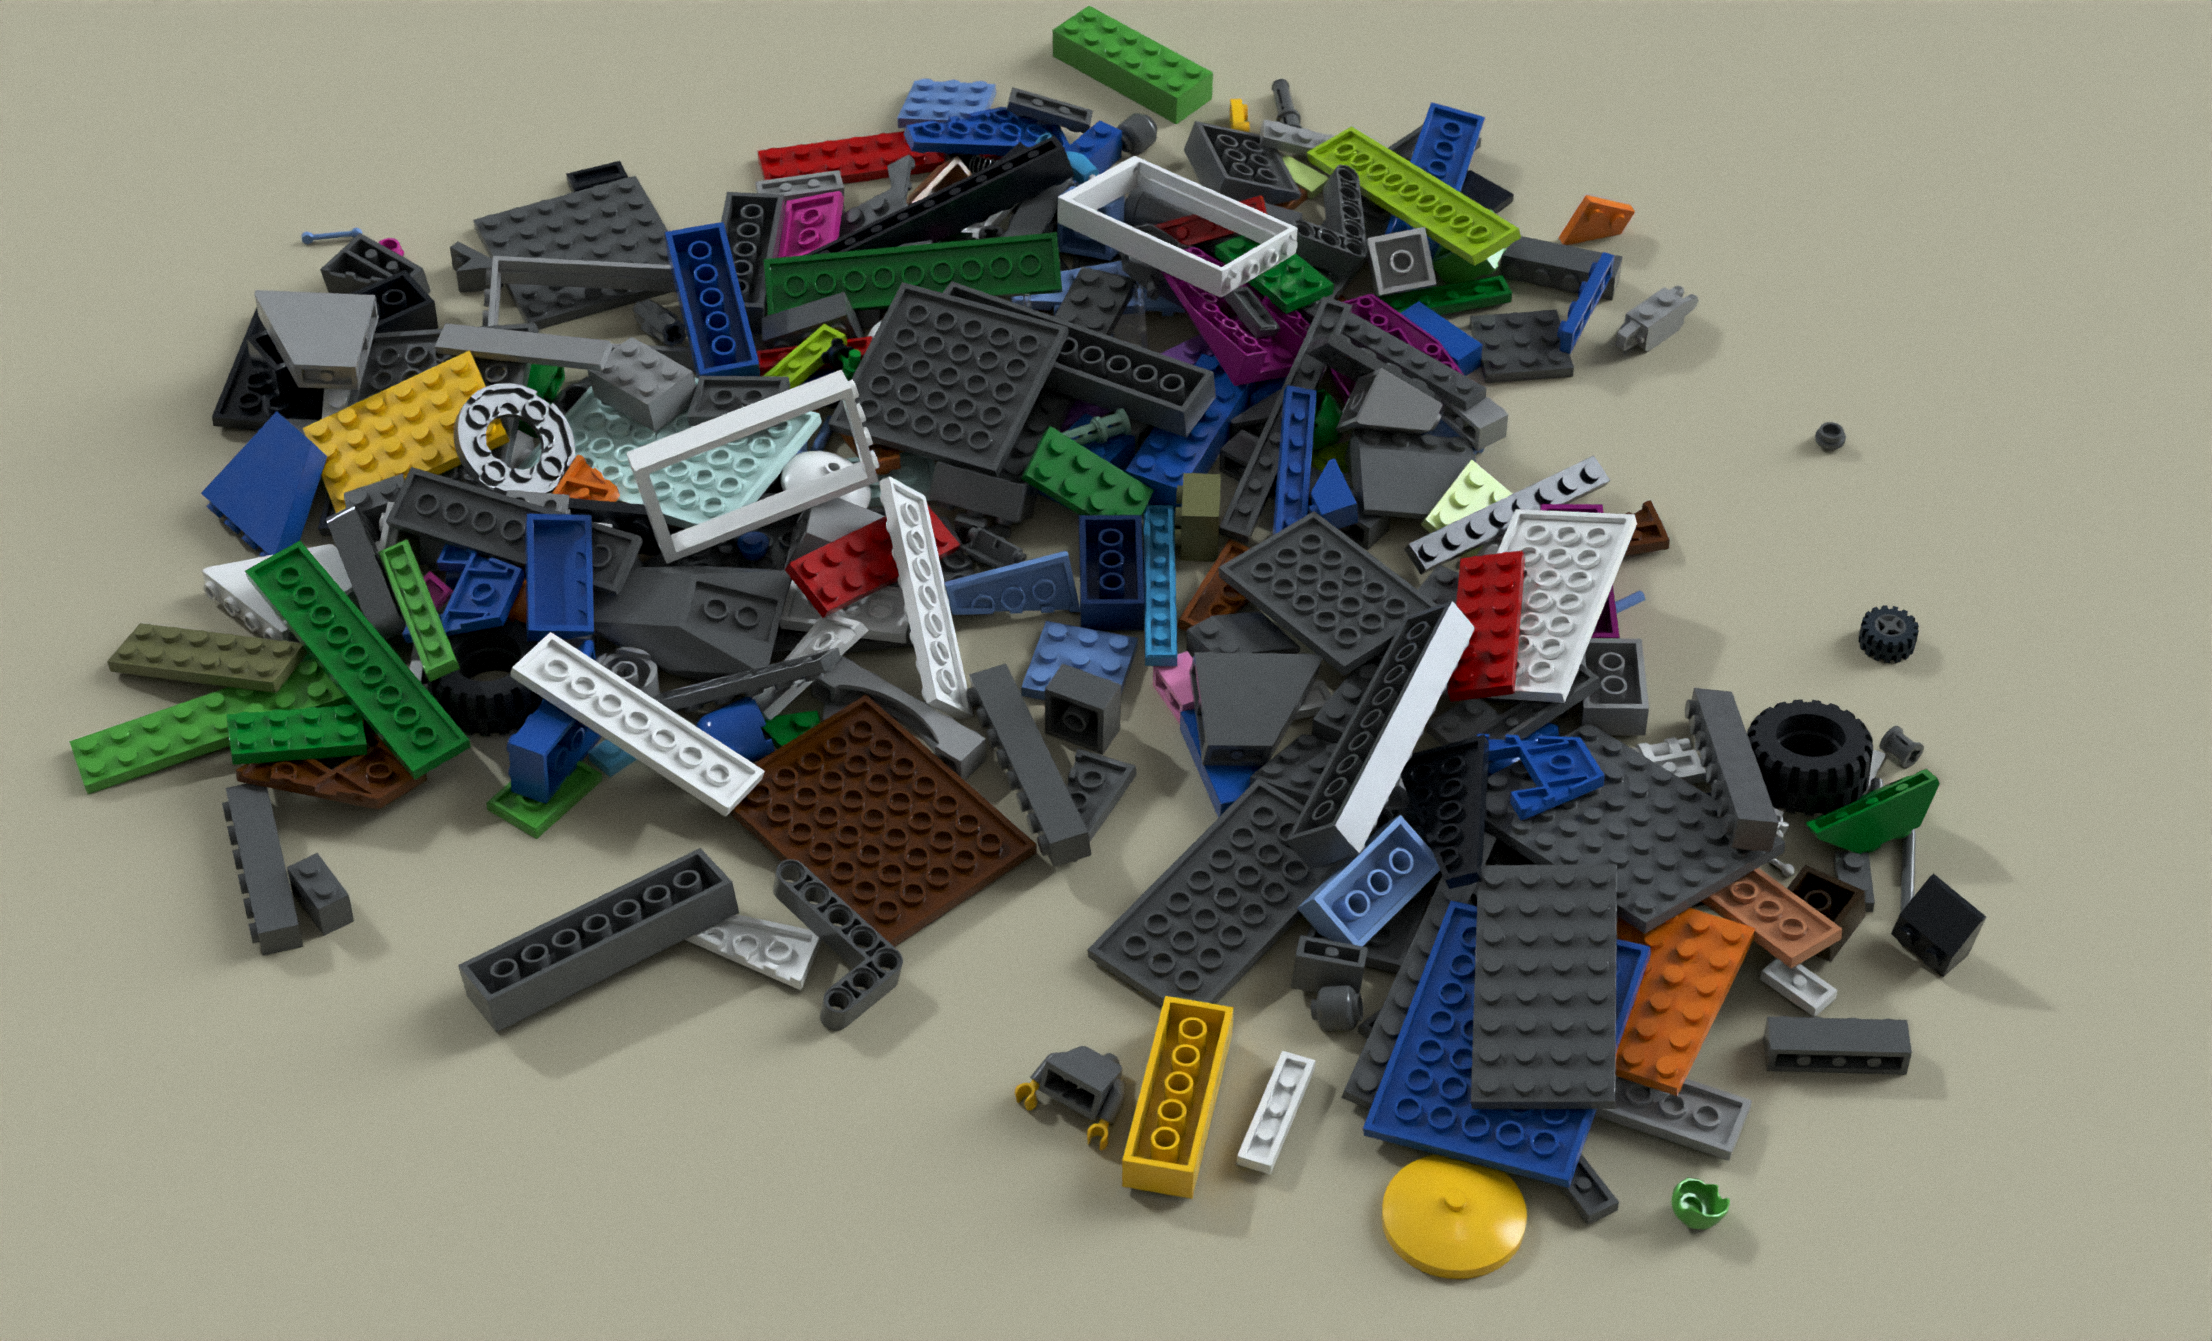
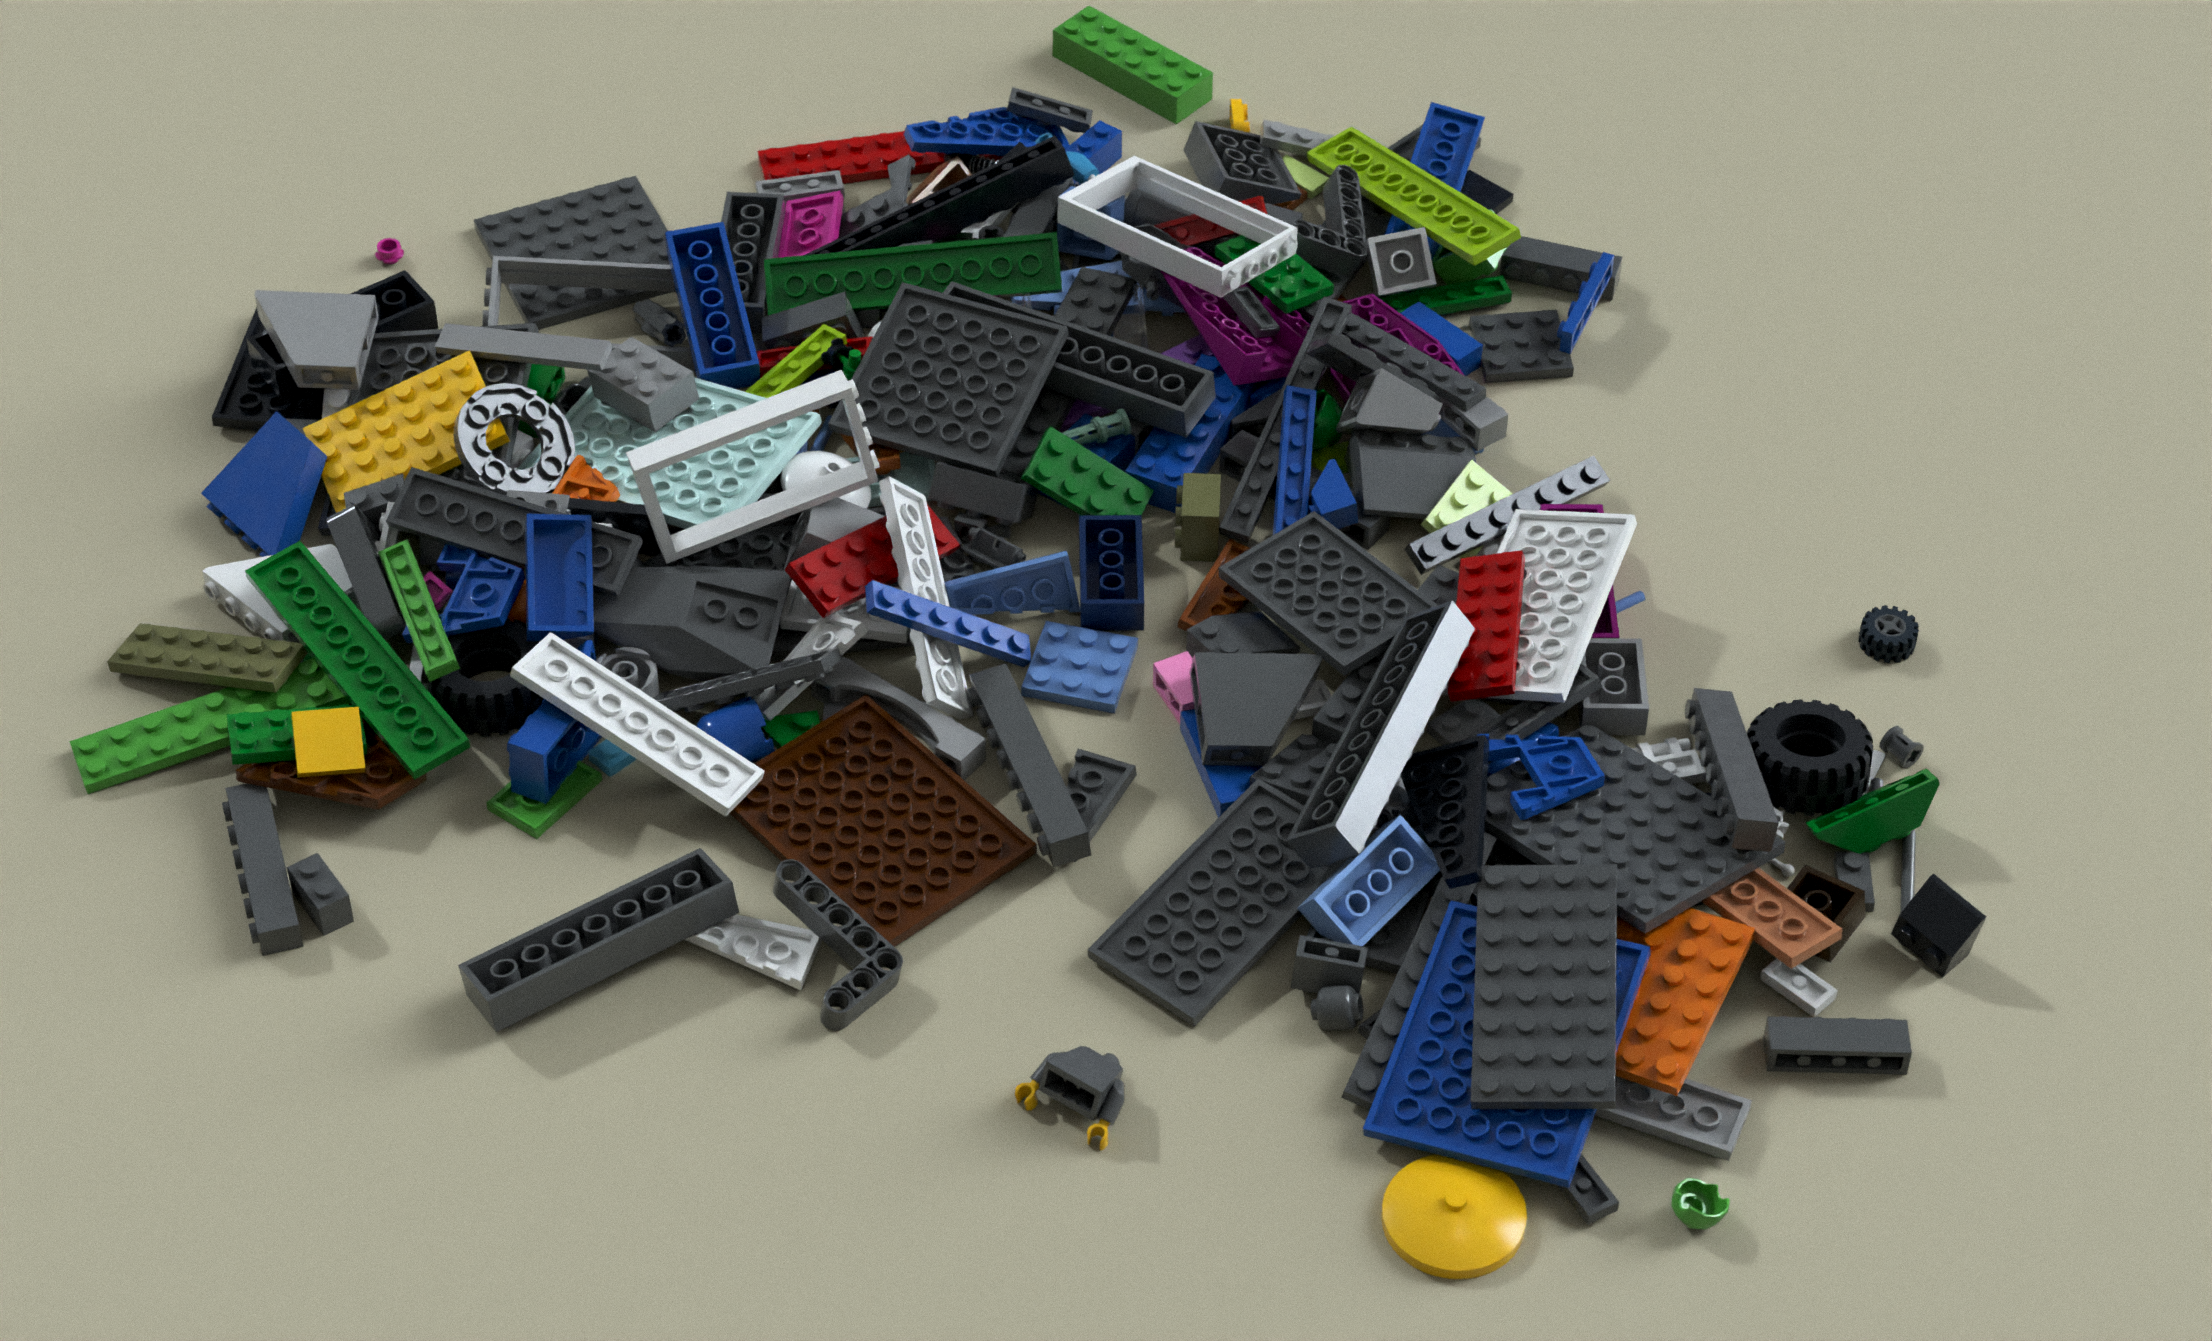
medium blue hinge [302,228,362,244] -> none
dark grey wedge [320,233,431,294] -> none
dark grey slope [450,241,504,293] -> none
black tile [566,161,628,192] -> none
dark grey plate [687,376,790,427] -> none
blue plate [737,531,769,560] -> none
medium blue plate [897,79,996,128] -> none
dark grey brick [1045,663,1121,755] -> none
dark grey head [1117,113,1158,155] -> none
yellow brick [1122,996,1234,1199] -> none
dark azure tile [1143,505,1177,666] -> none
white plate [1237,1051,1315,1175] -> none
dark grey pin [1272,79,1303,128] -> none
orange wing [1559,195,1635,245] -> none
light grey hinge [1616,285,1699,352] -> none
reddish brown wing [1624,500,1670,556] -> none
dark grey plate [1815,422,1846,450] -> none
none -> yellow tile [291,707,365,778]
none -> blue plate [865,580,1031,667]

